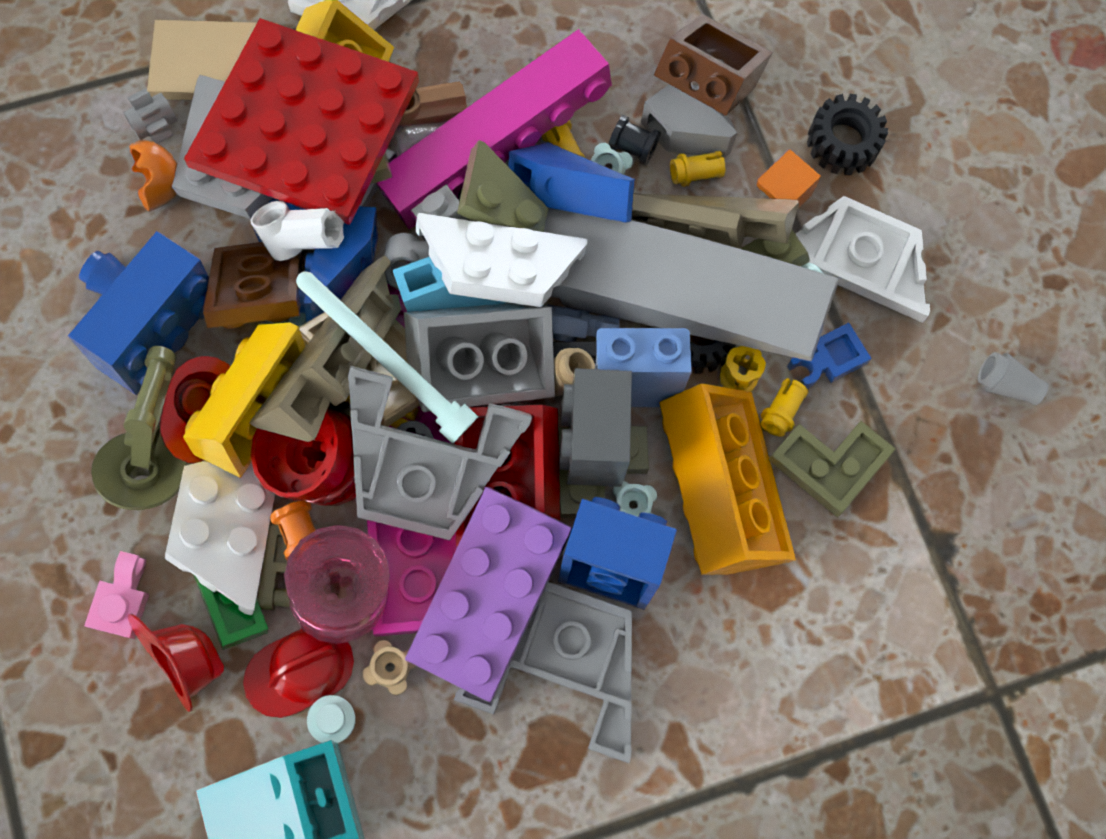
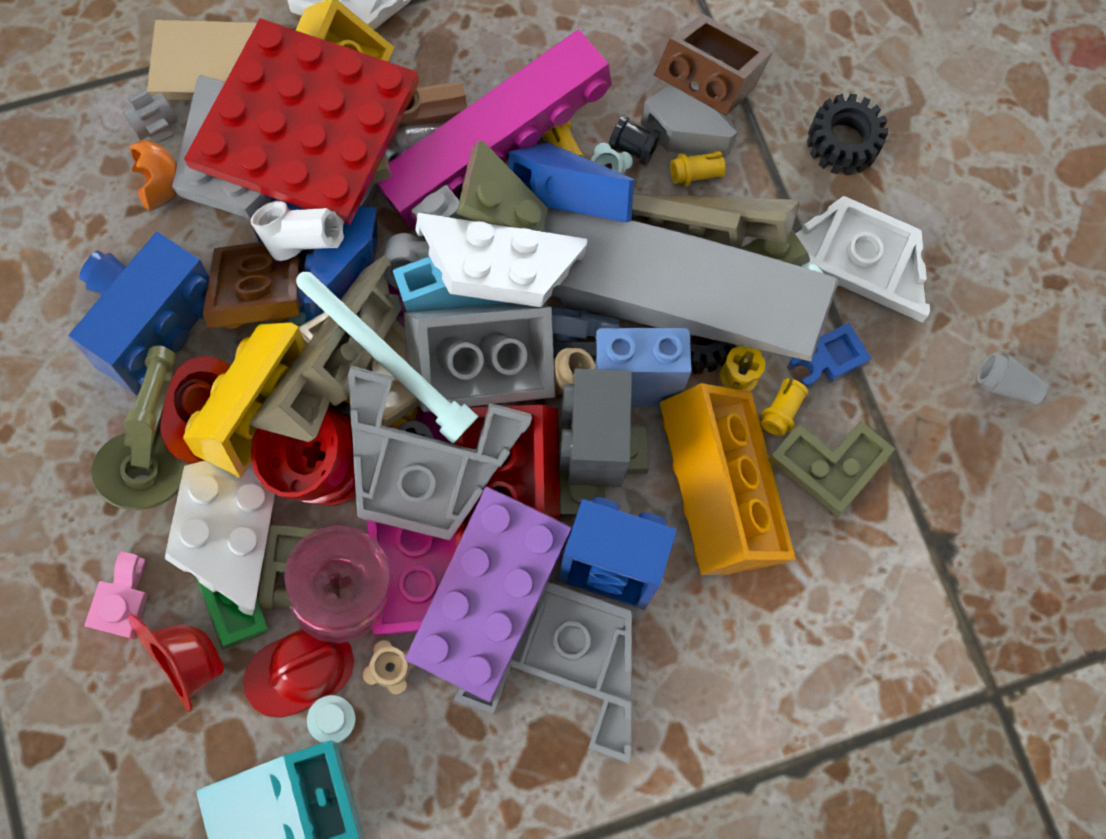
orange bush [270,500,326,561] -> none
light aqua plate [613,481,657,517] -> none
orange panel [756,149,821,207] -> none

